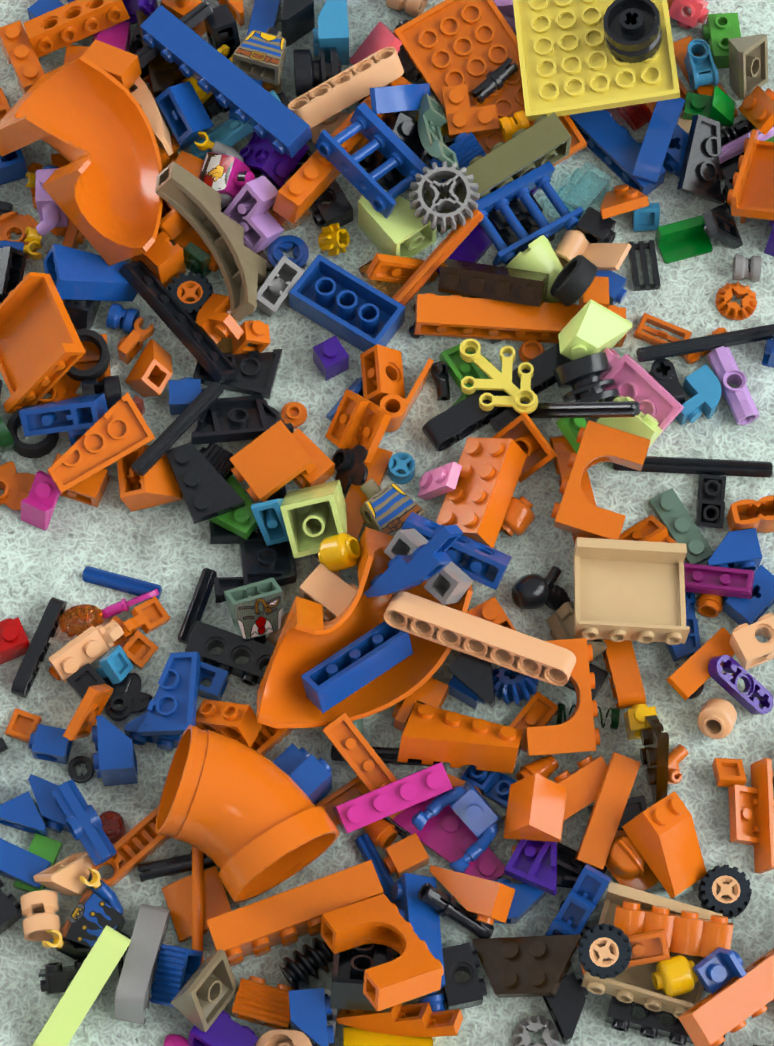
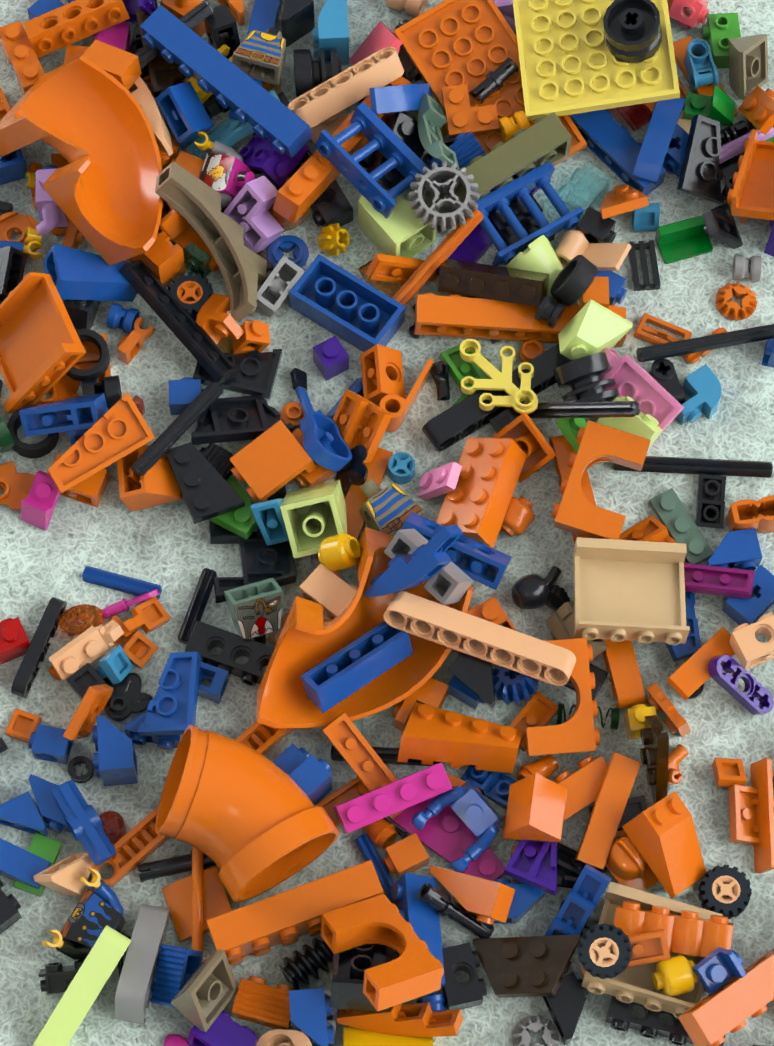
light nougat wheel [20,890,61,941] -> none
orange slope [125,339,173,397] -> none
orange brick [195,699,262,748] -> none
orange cone [696,593,723,618] -> none
light nougat head [698,698,737,739] -> none
lavender piece [707,346,759,426] -> none
none -> blue piece [290,368,352,471]
none -> black wheel [534,296,565,329]
none -> orange wing [646,683,691,737]

